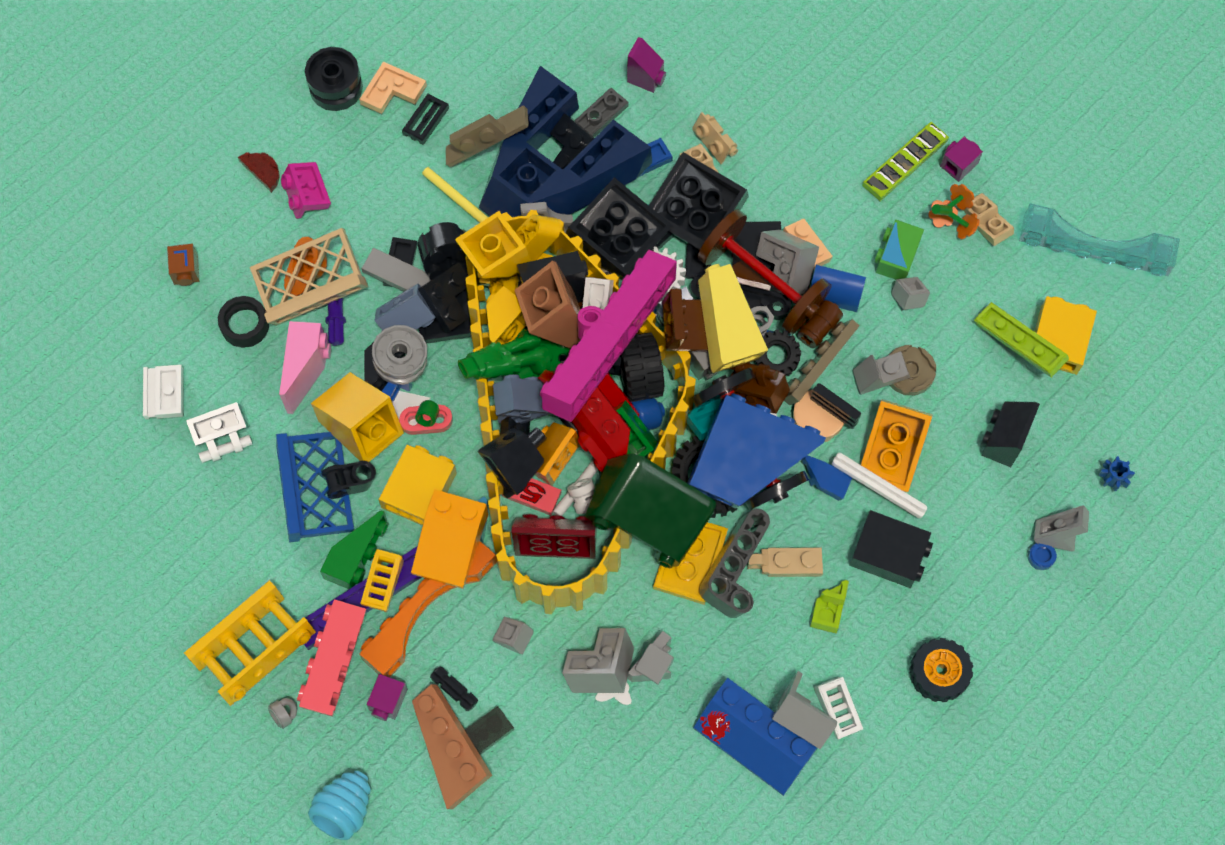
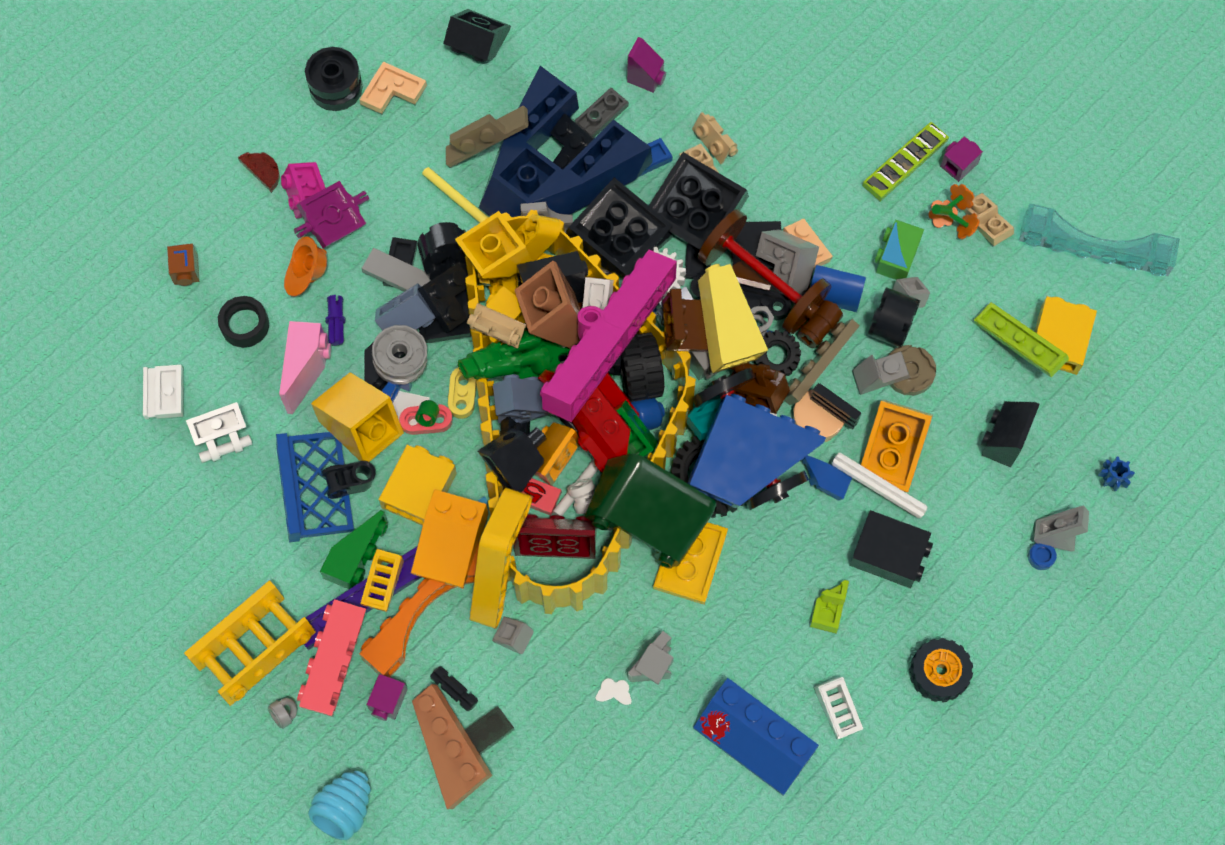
tan fence [250,228,368,326] -> none
black tile [402,94,449,145] -> none
light grey panel [562,628,634,693] -> none
dark grey beam [699,509,770,618] -> none
tan hinge [747,548,823,577] -> none
light grey panel [772,671,837,749] -> none
none -> magenta plate [294,181,369,249]
none -> black slope [443,9,511,62]
none -> light yellow plate [448,367,477,419]
none -> tan hinge [467,303,526,348]
none -> yellow beam [470,488,532,629]
none -> black brick [868,287,921,348]

